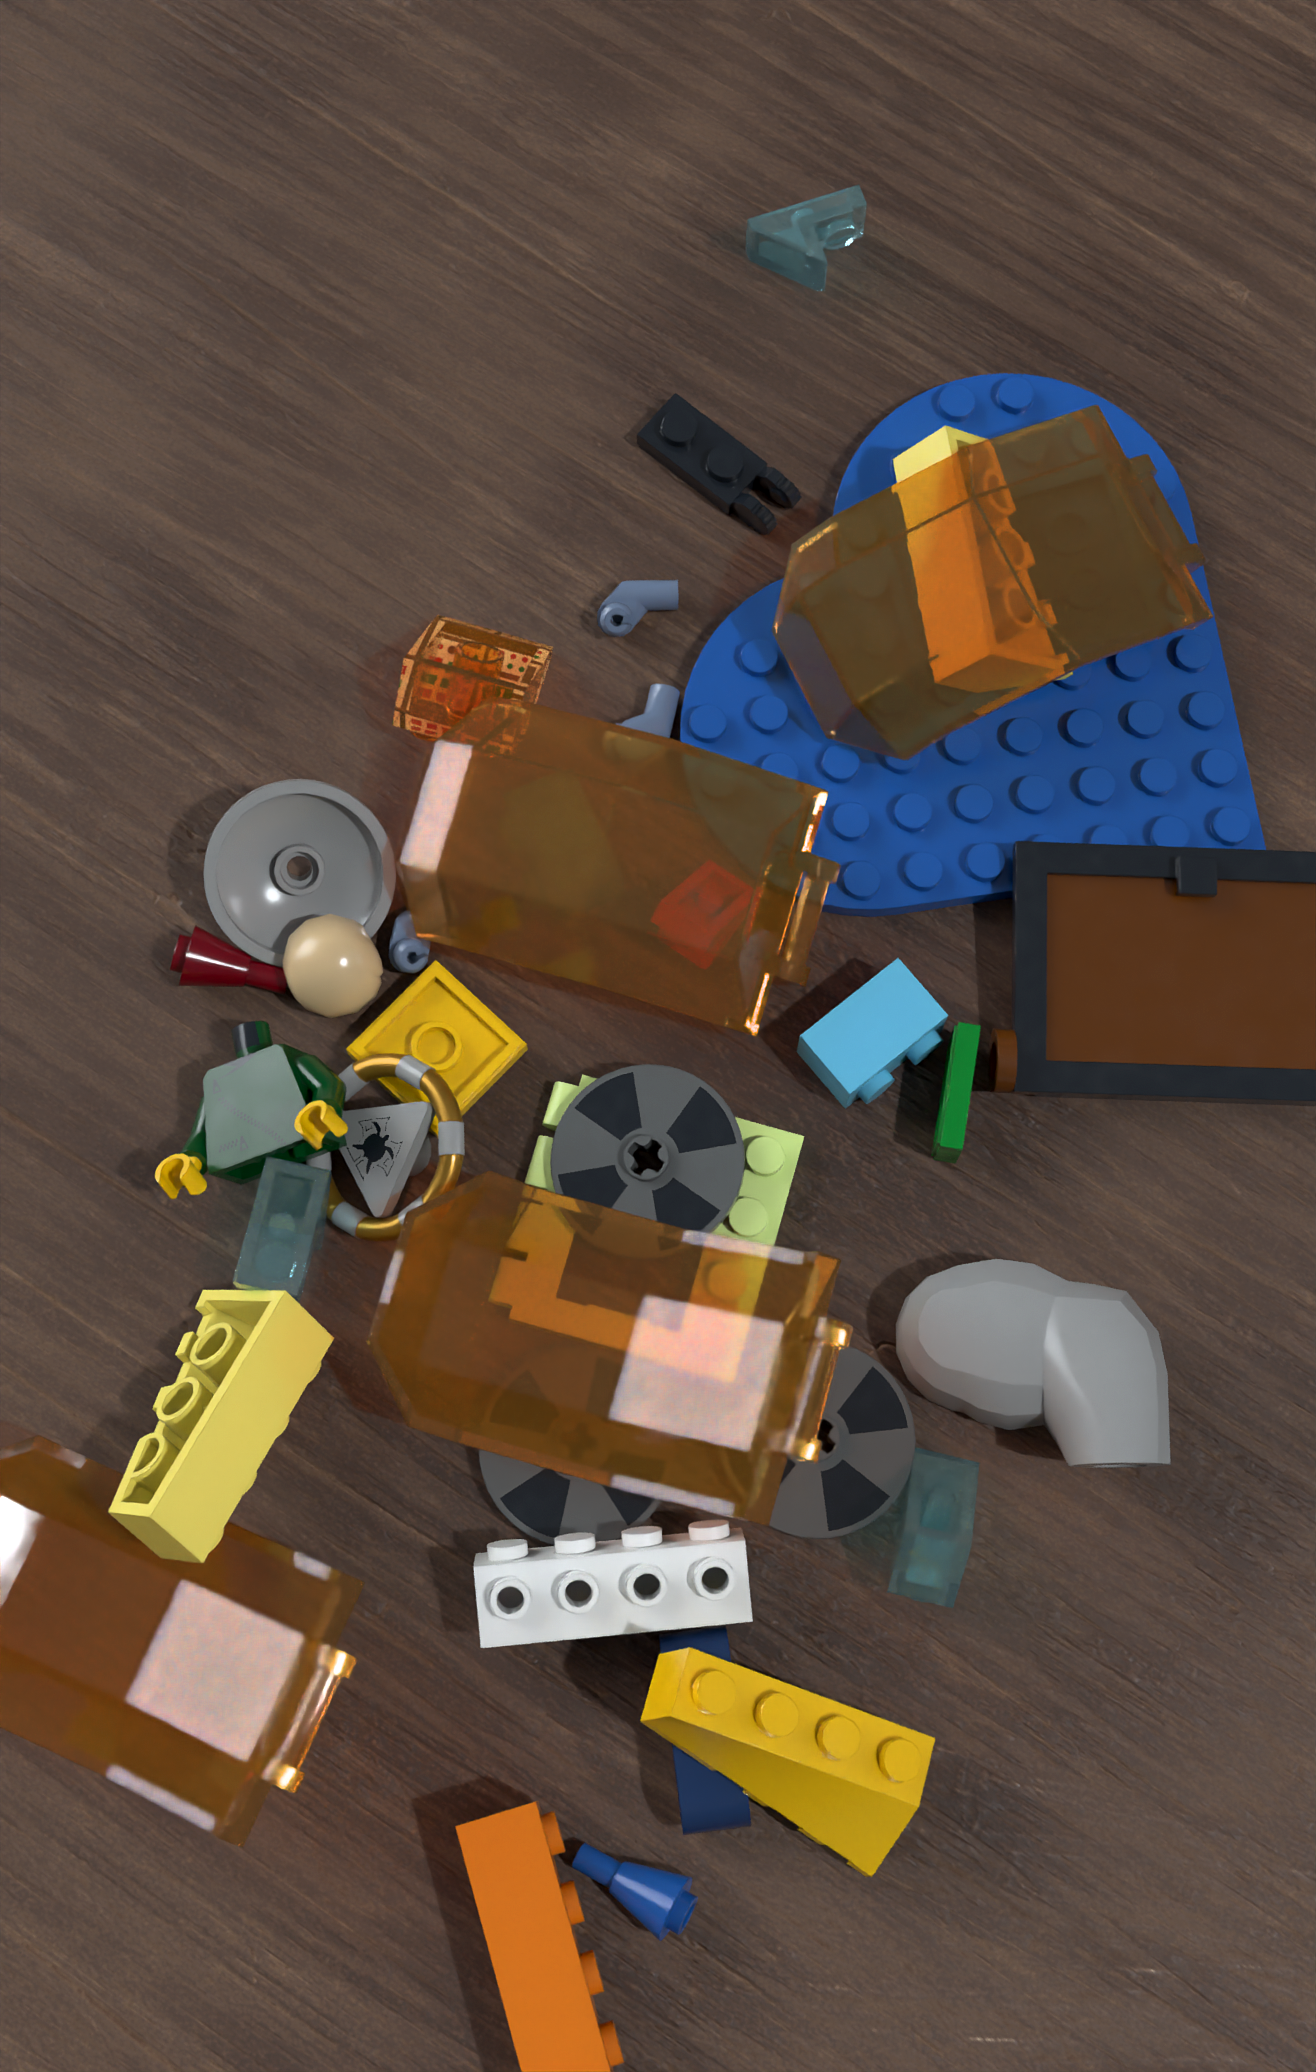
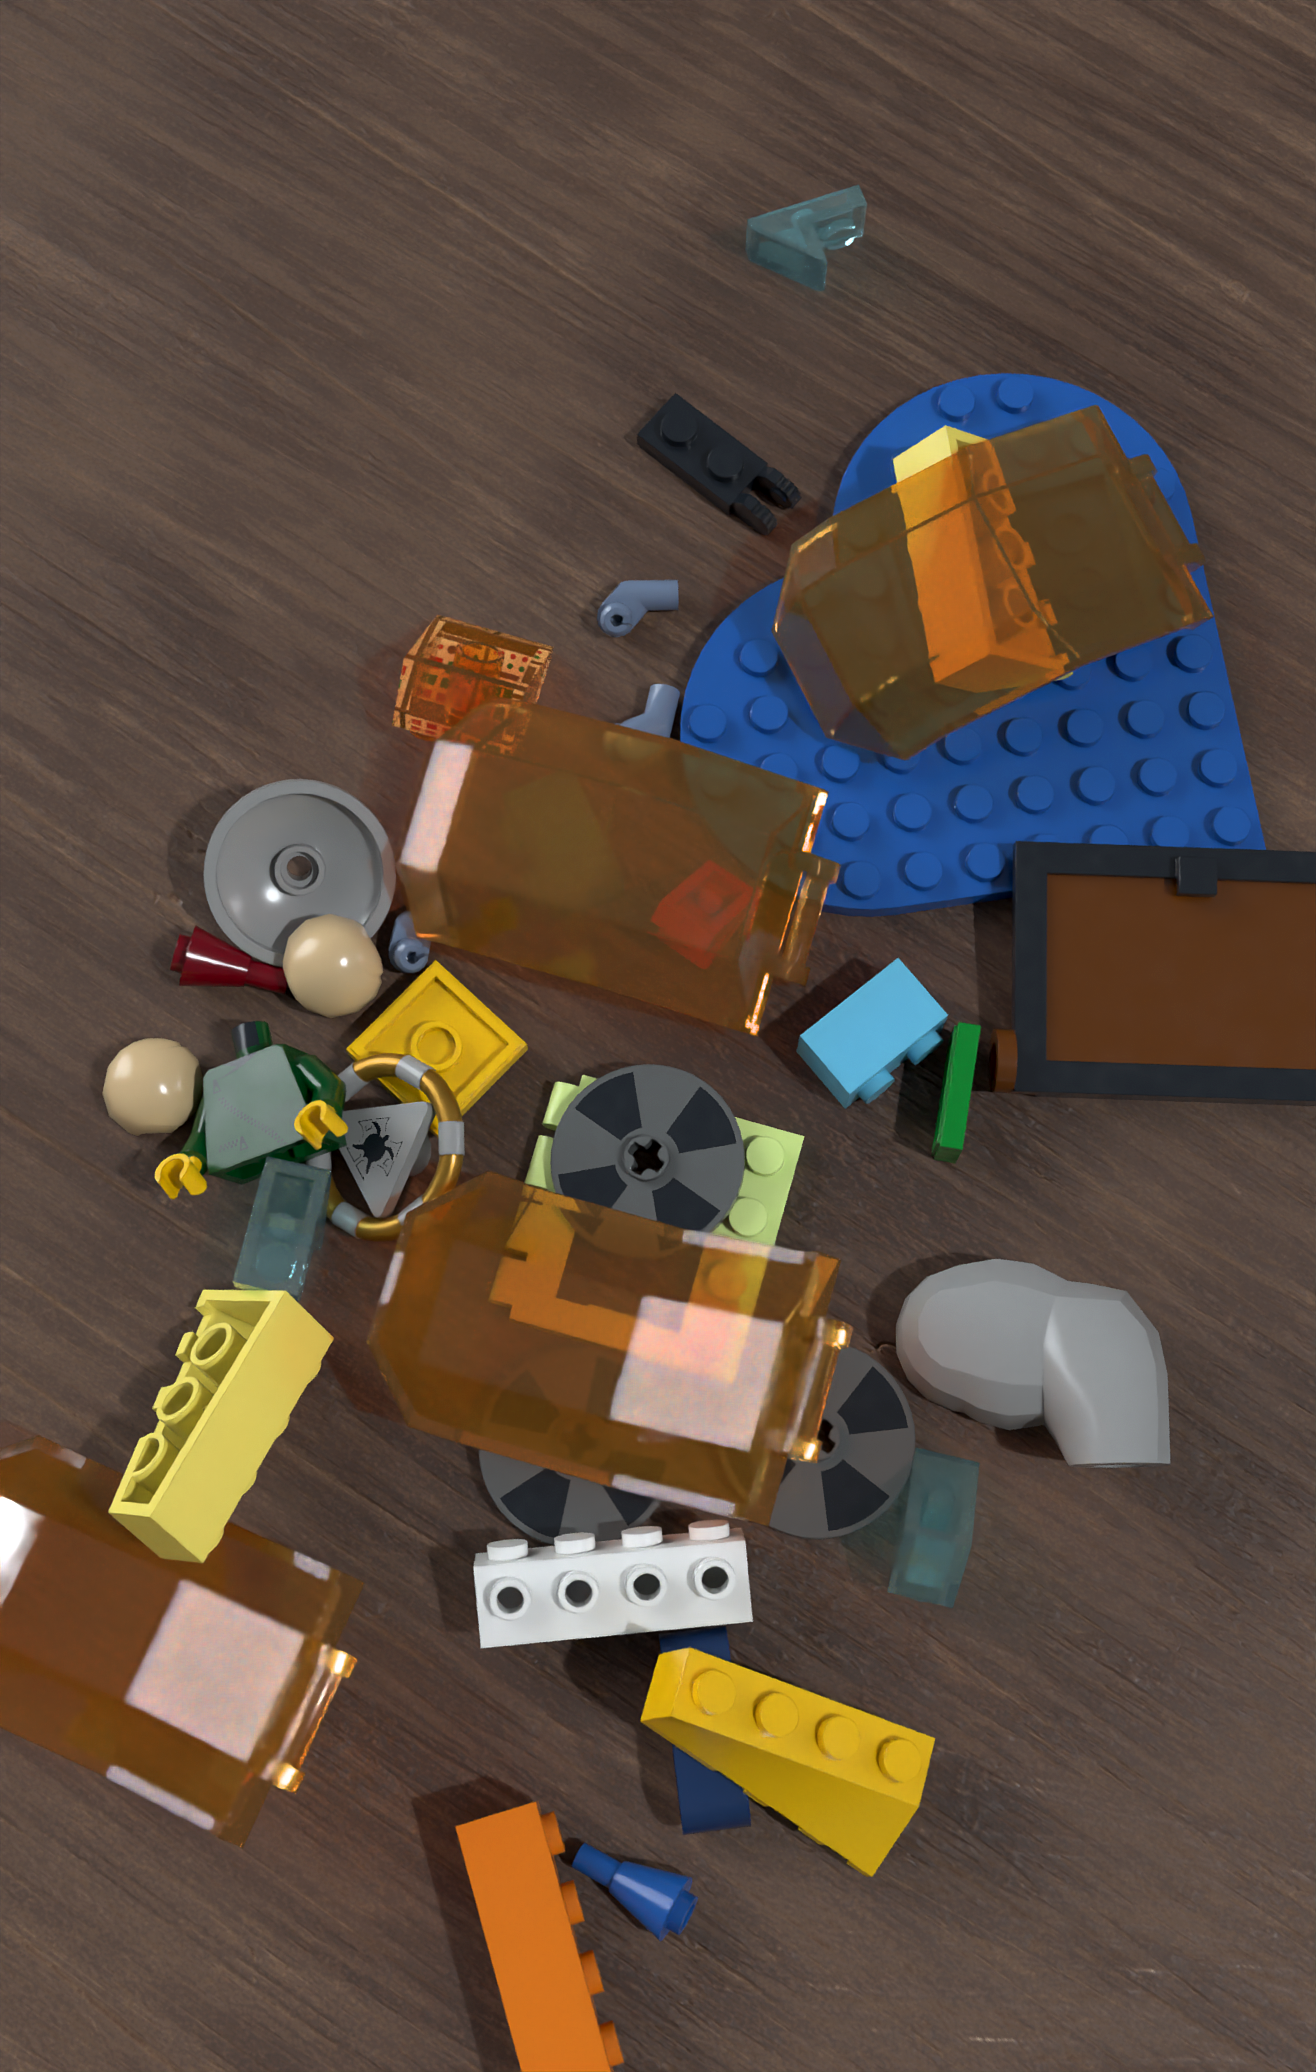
none -> tan hair [102,1038,203,1136]

